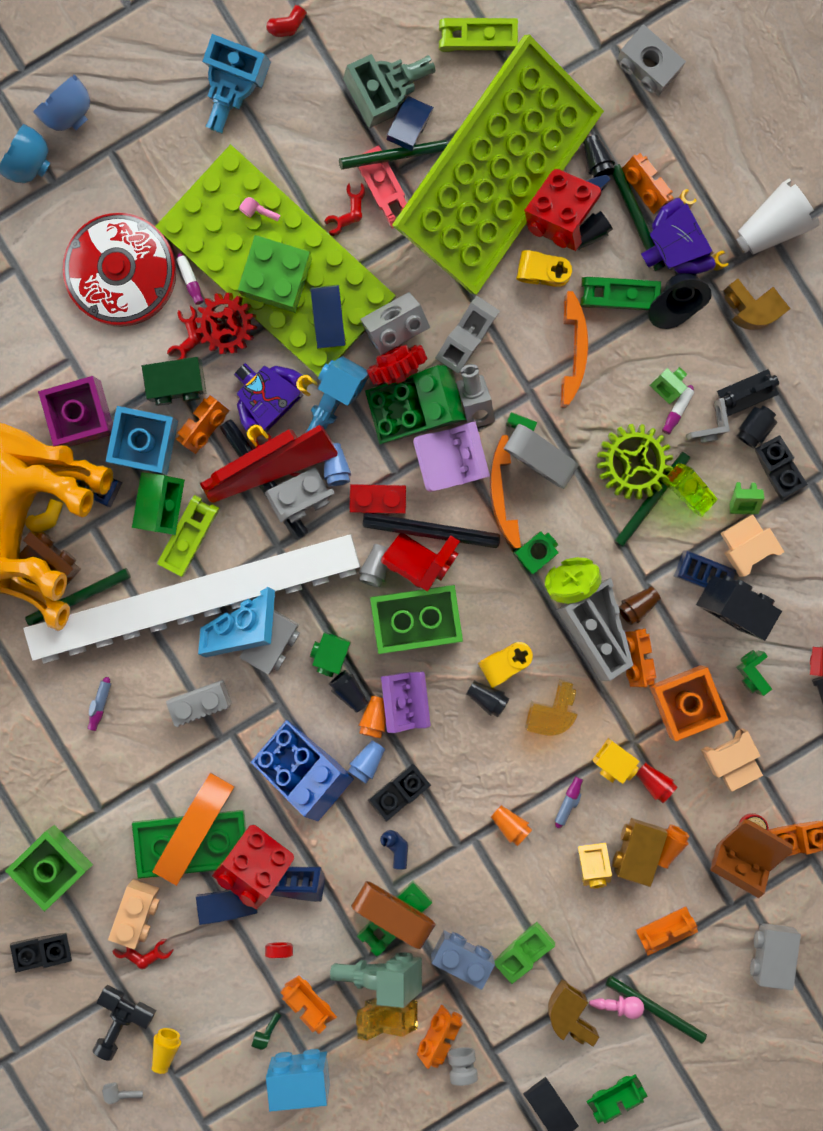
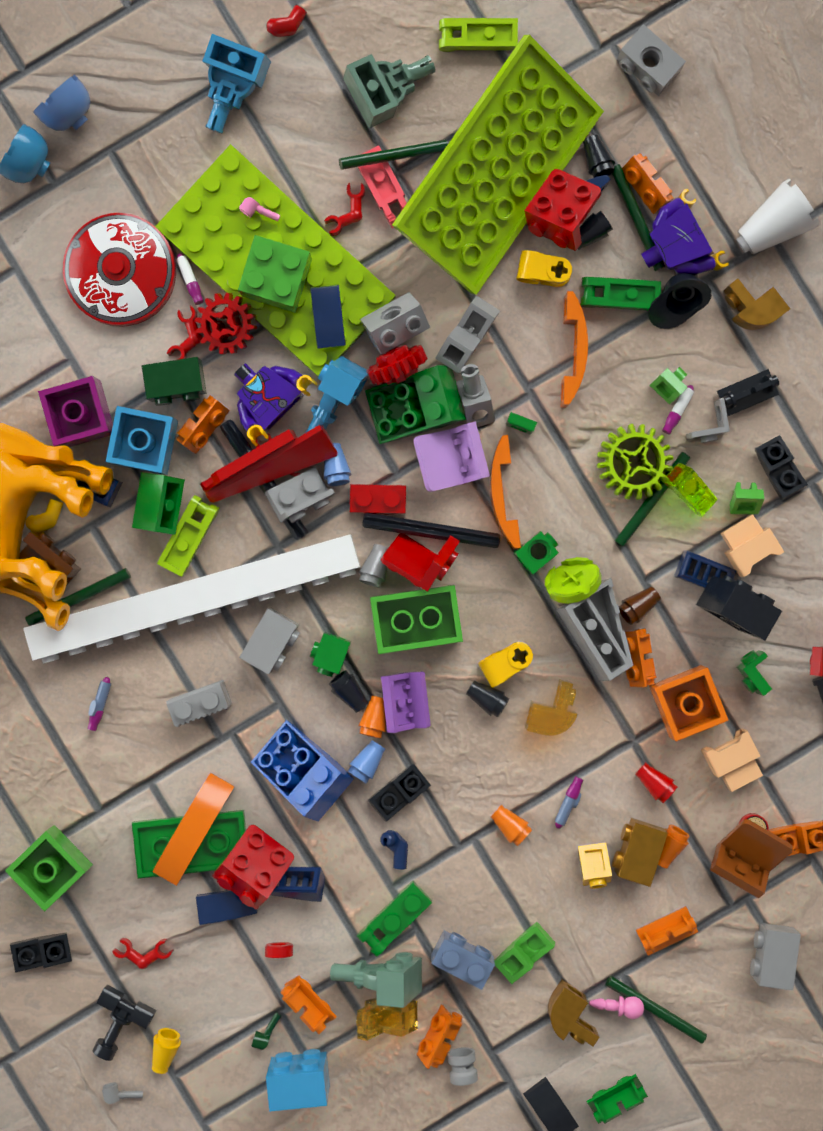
light nougat brick [108,879,160,950] -> none
dark azure wing [198,587,275,658] -> none
dark orange beam [351,881,436,949] -> none
dark blue slope [386,96,434,151] -> none
light grey beam [504,424,579,489] -> none
yellow brick [592,738,640,784] -> none
black brick [736,405,778,449] -> none

